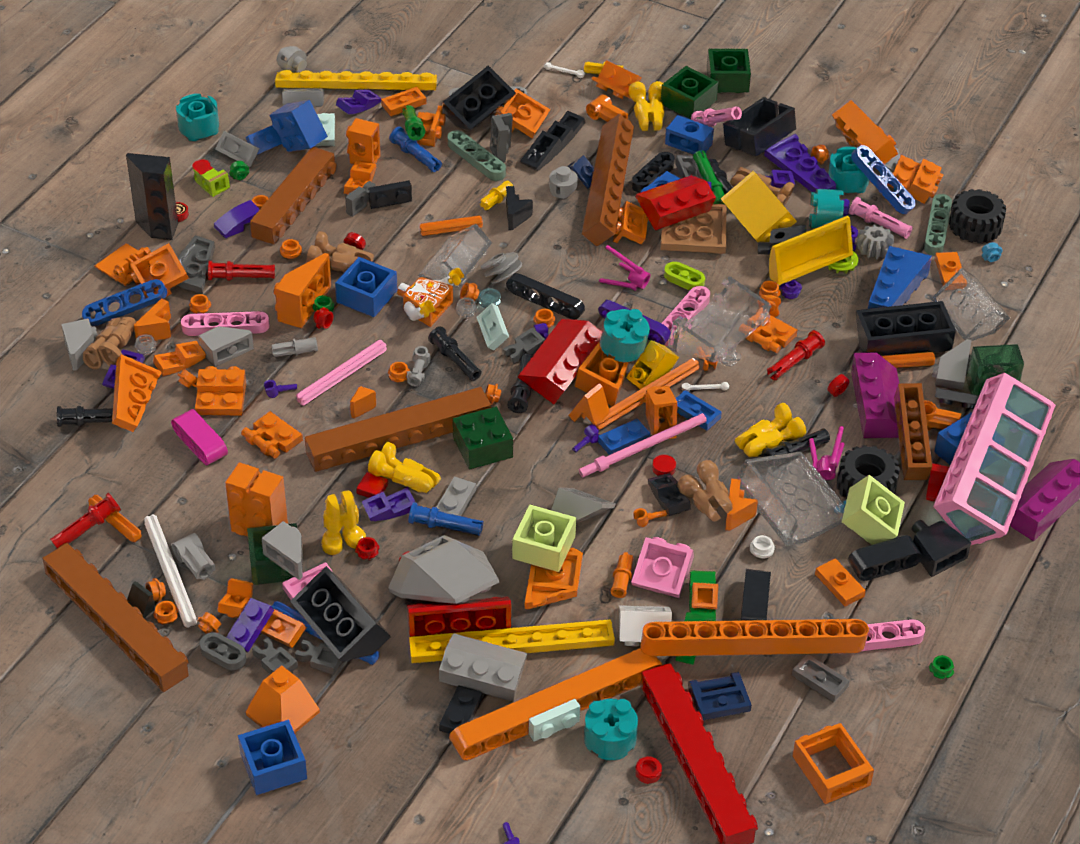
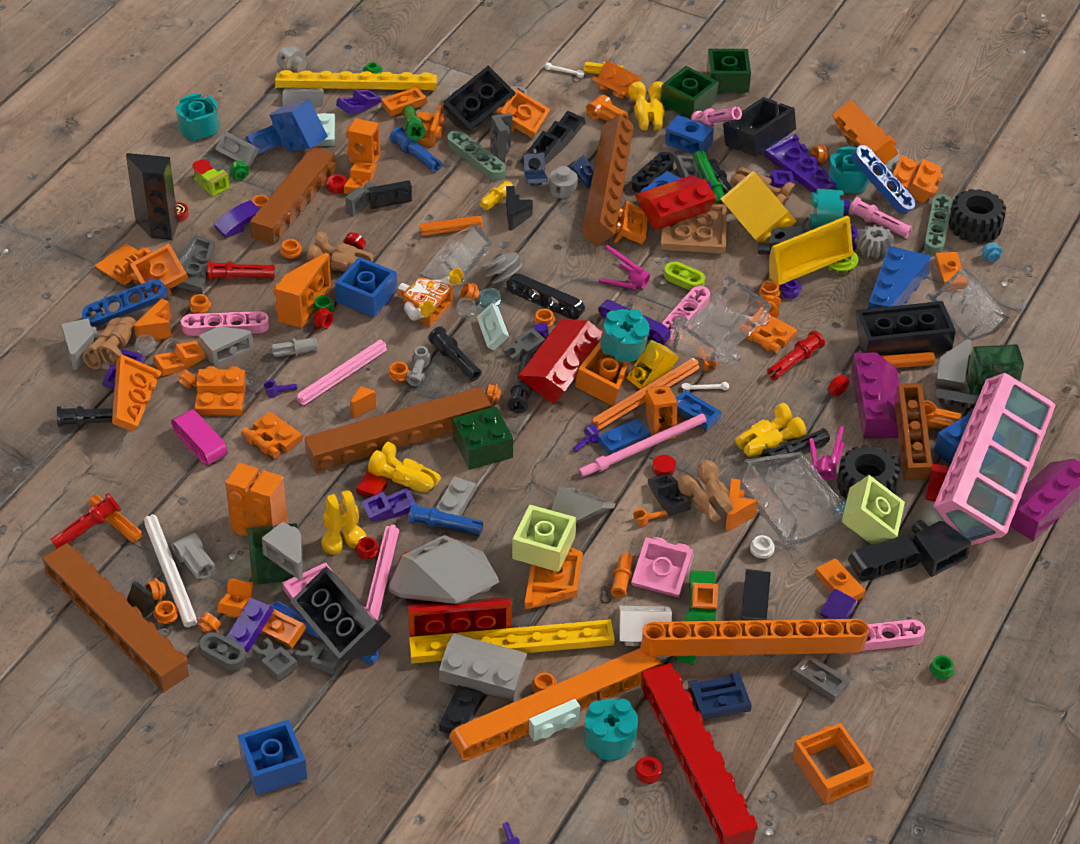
orange slope [246,665,320,733] -> none
orange slope [568,383,610,425] -> none
none -> red tile [326,174,347,194]
none -> green plate [363,62,383,74]
none -> bright pink axle [366,525,399,621]
none -> dark blue bracket [524,153,548,186]
none -> orange plate [532,672,557,693]
none -> dark purple slope [820,589,856,619]

